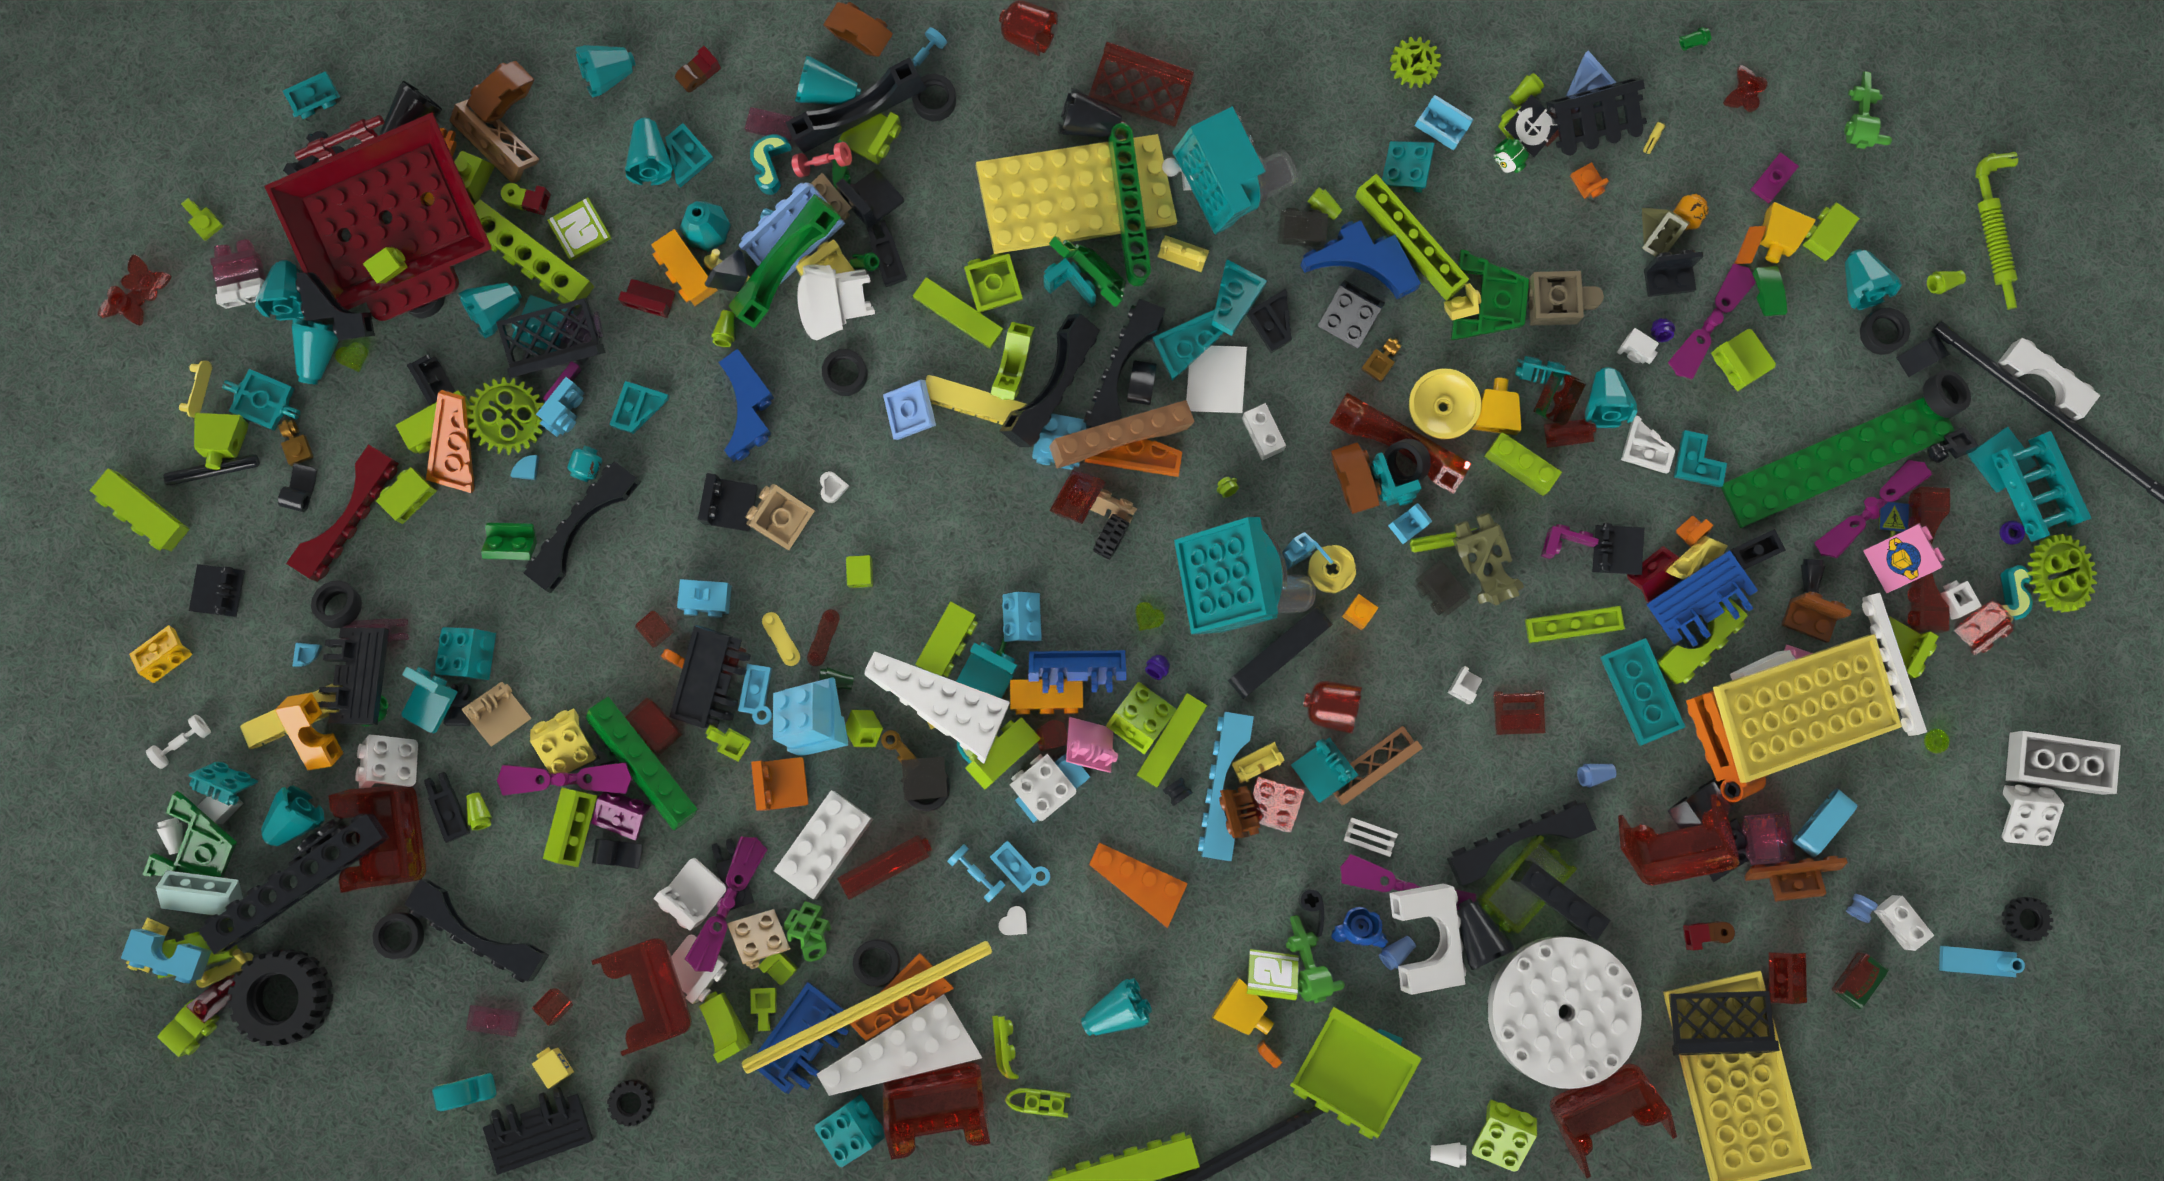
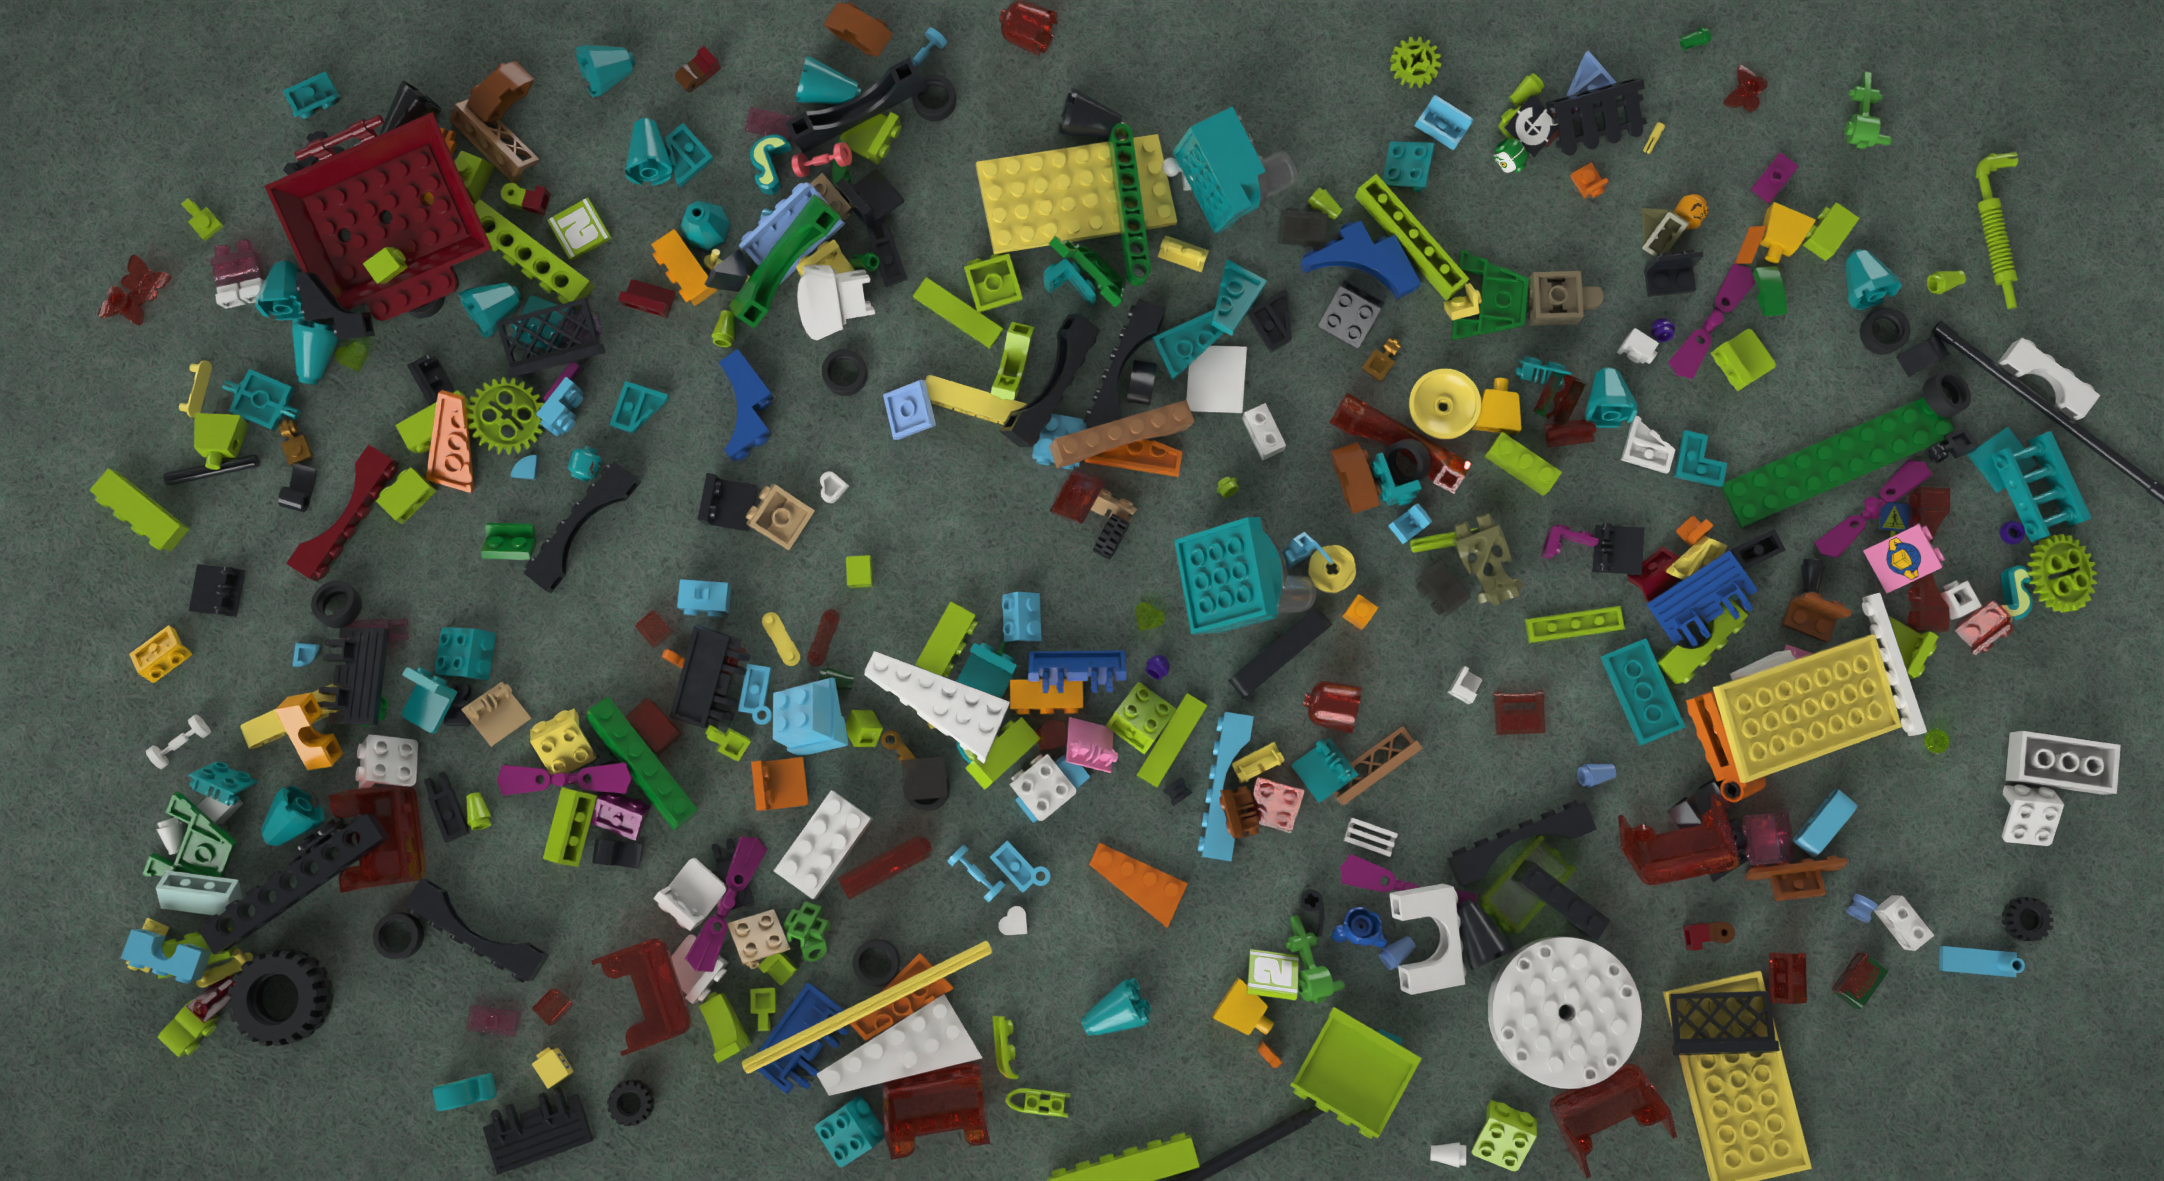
clear red fence [1089,42,1194,128] -> none

